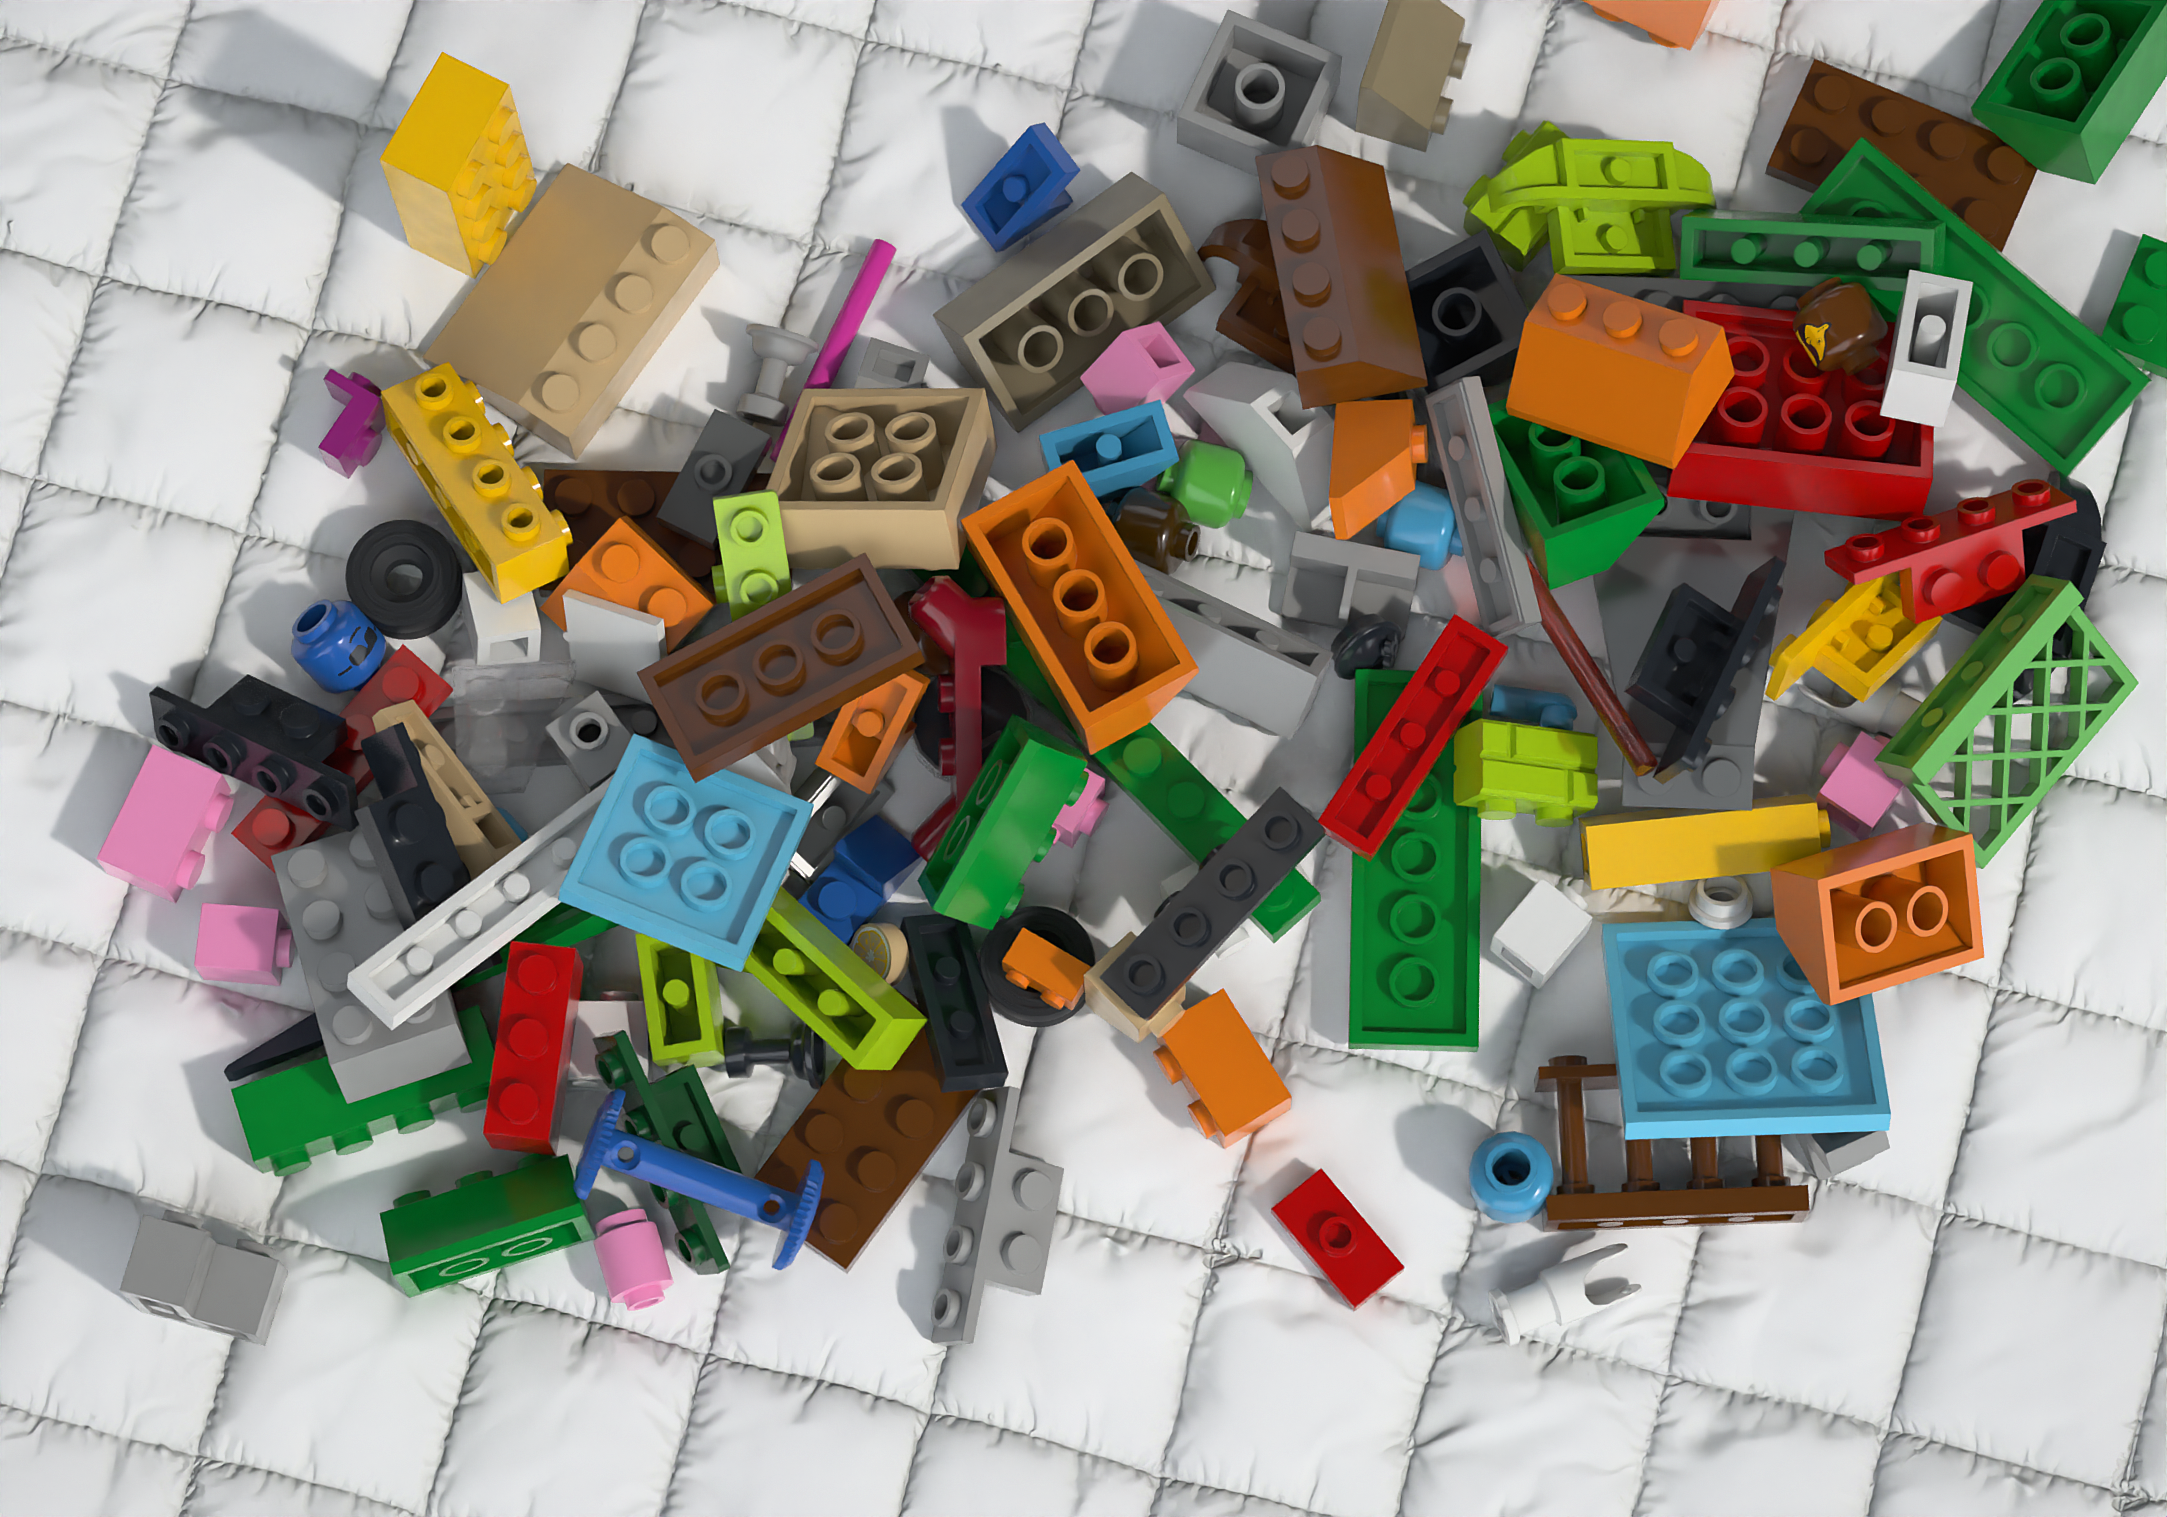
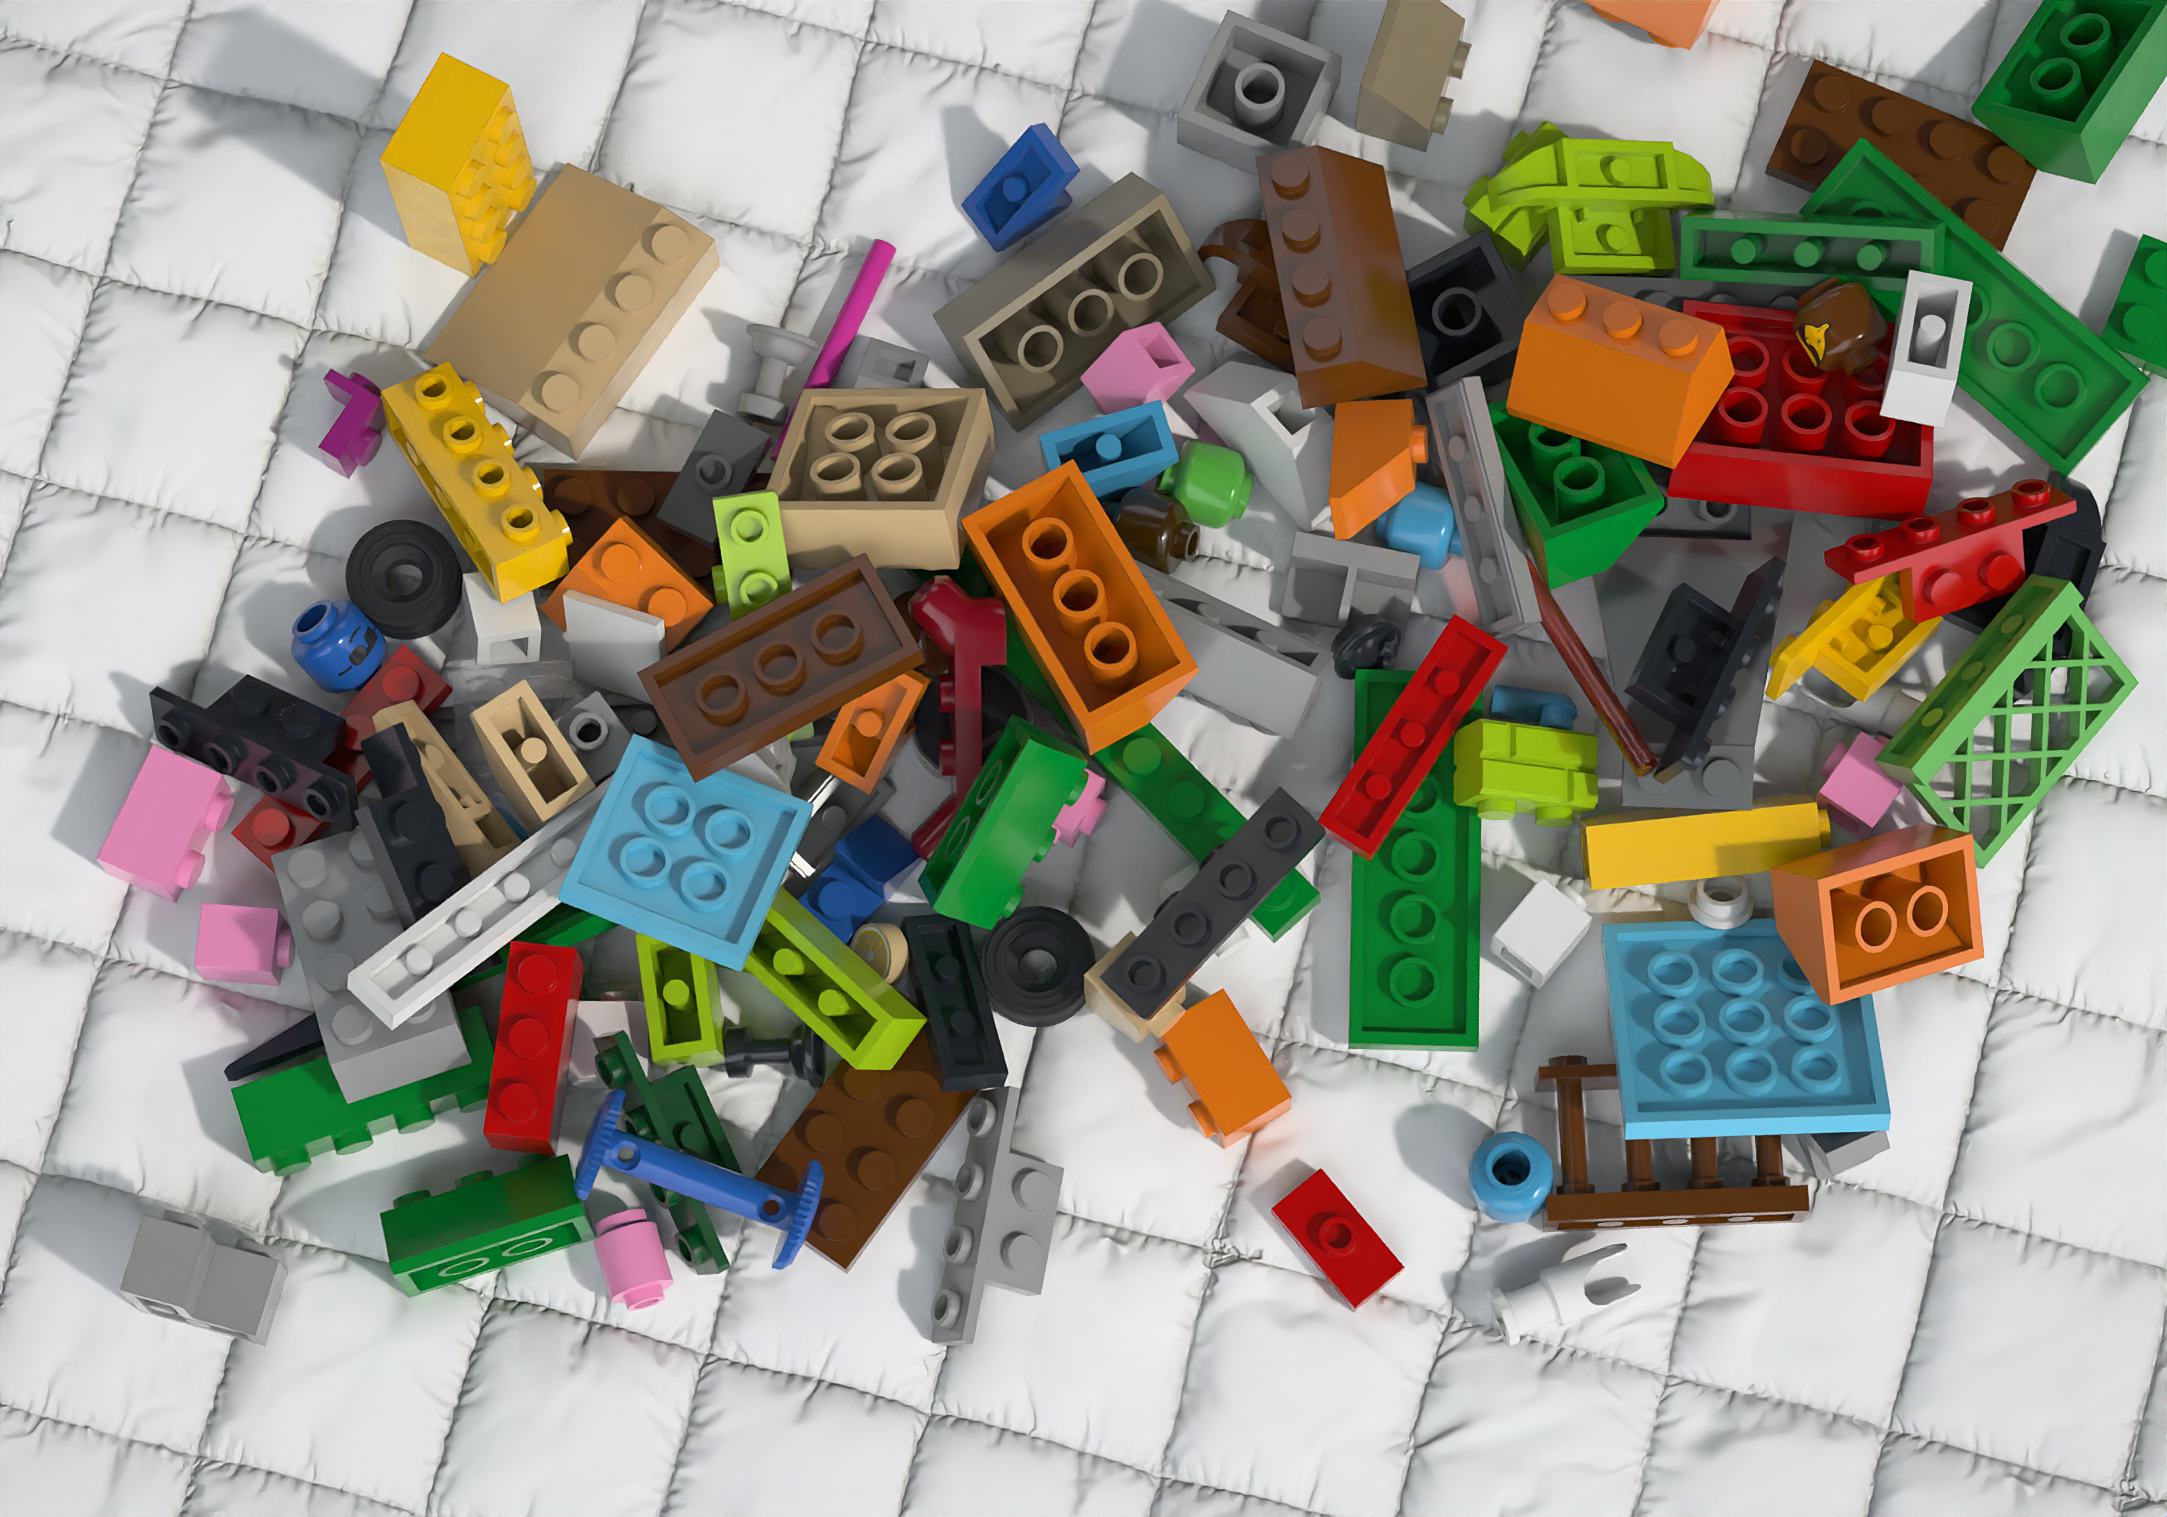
orange piece [1002,927,1092,1010] -> none
none -> tan slope [469,679,596,831]

